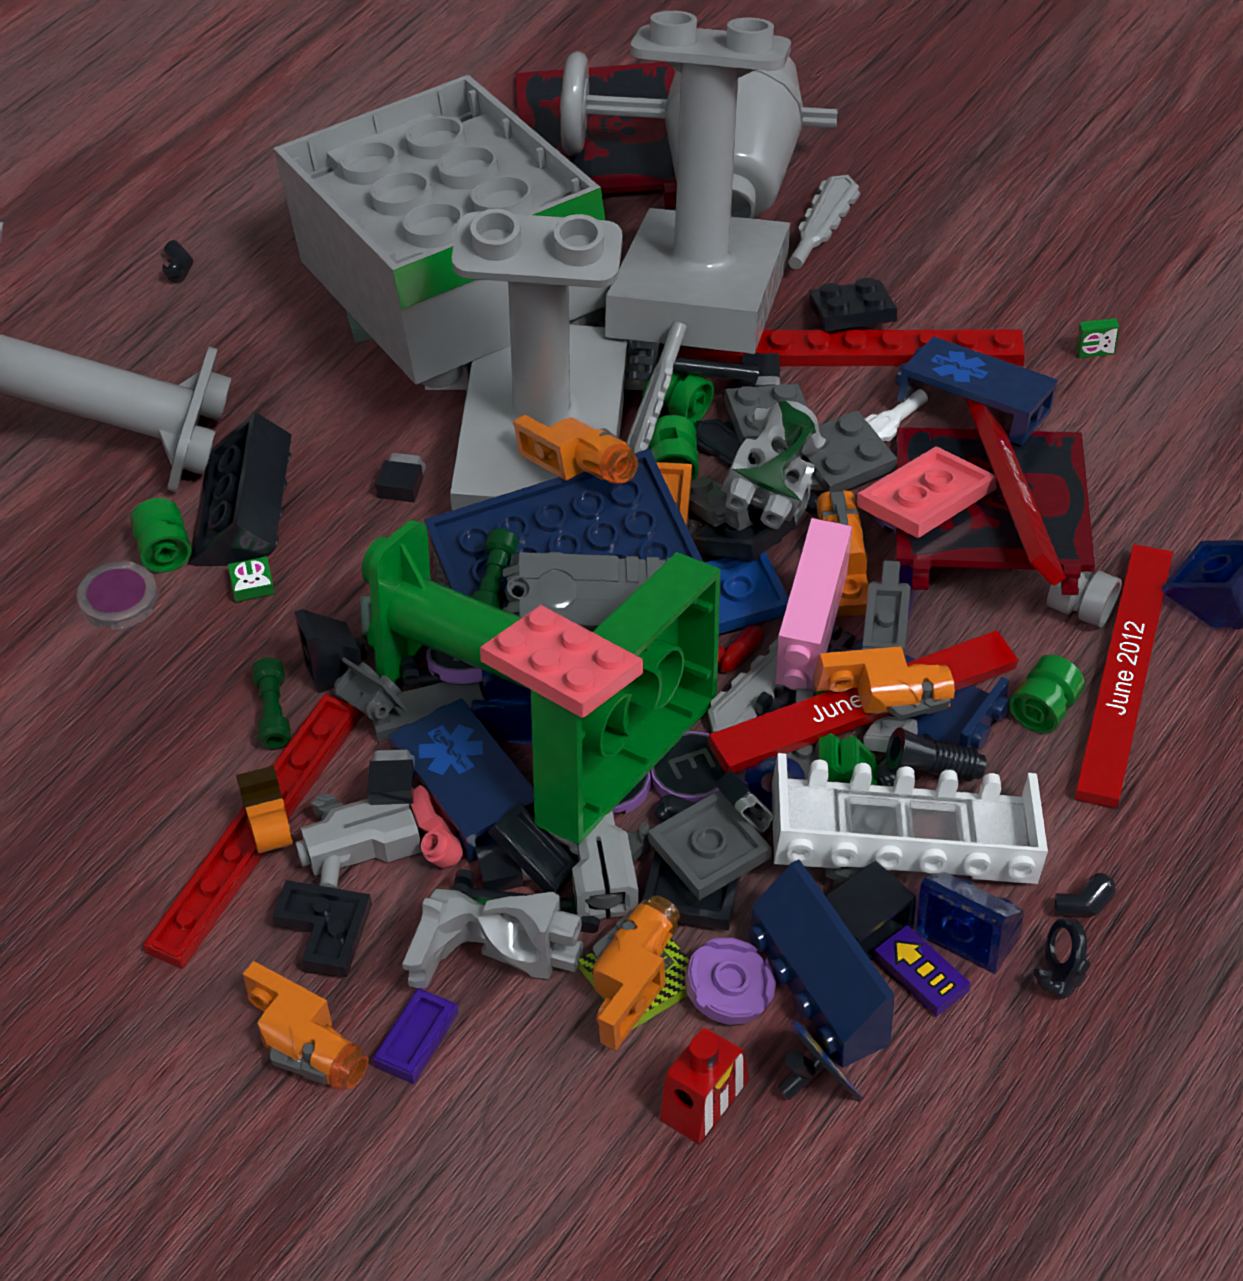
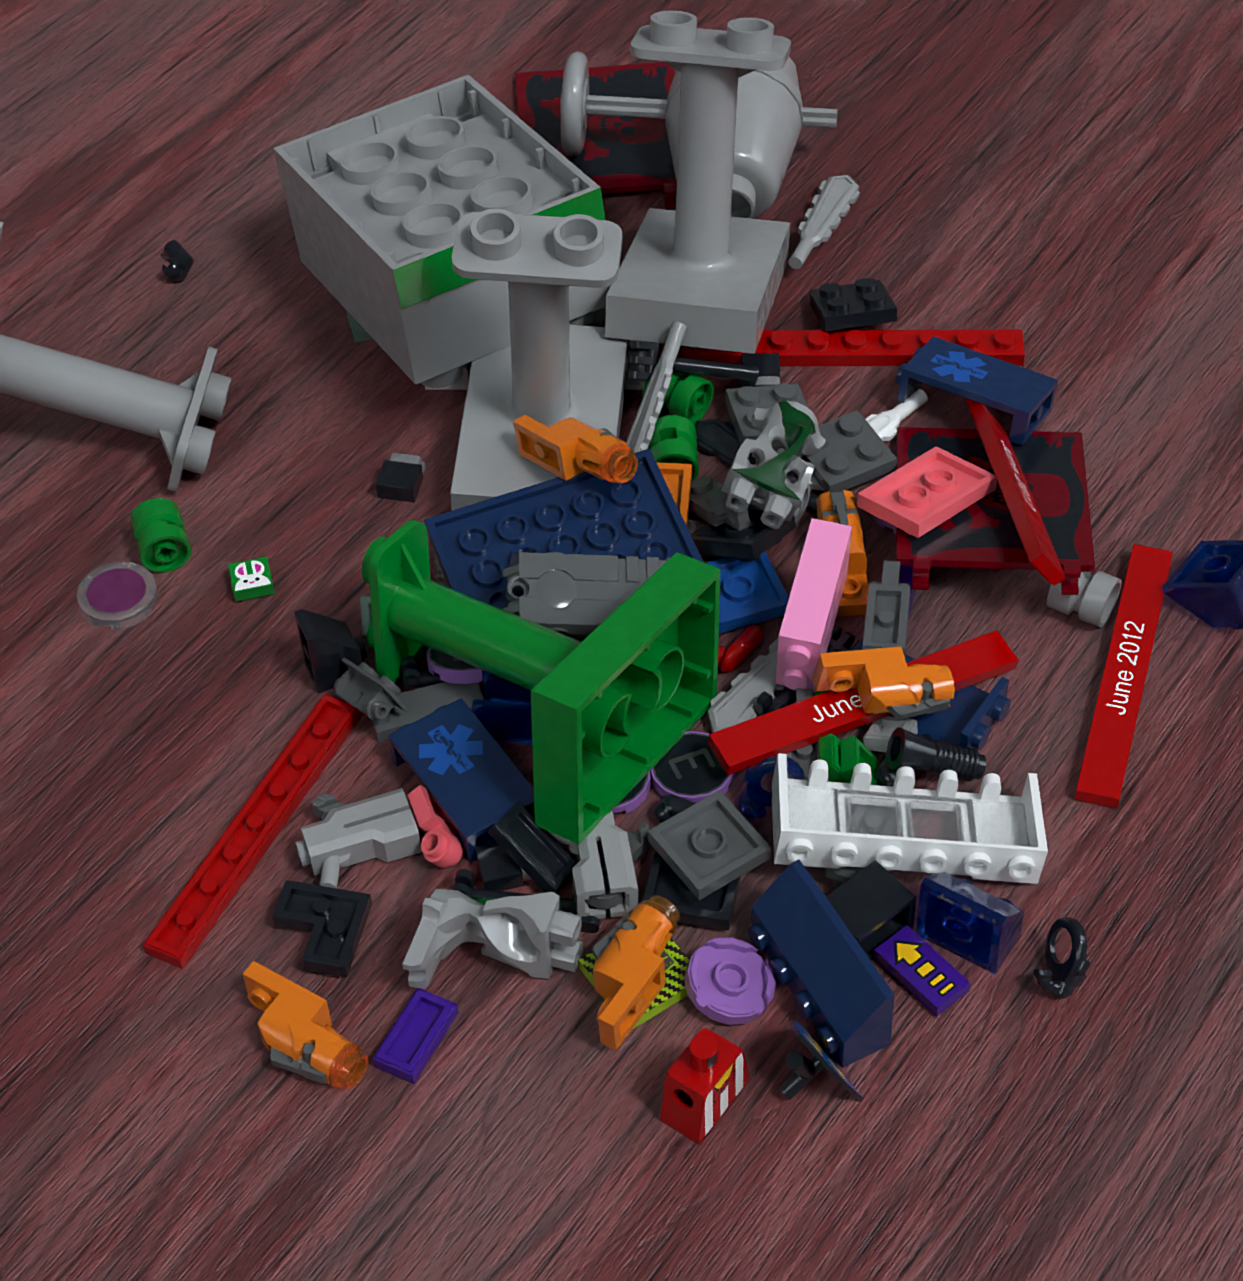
black slope [190,412,292,566] -> none
leg [236,765,293,854] -> none
dark green piece [251,657,291,749] -> none
black piece [368,750,415,805] -> none
dark green piece [471,528,519,609] -> none
coral plate [480,605,643,718] -> none
piece [715,769,774,833] -> none
green wheel [1009,654,1085,734] -> none
black arm [1055,873,1116,916] -> none
green tile [1076,318,1119,358] -> none

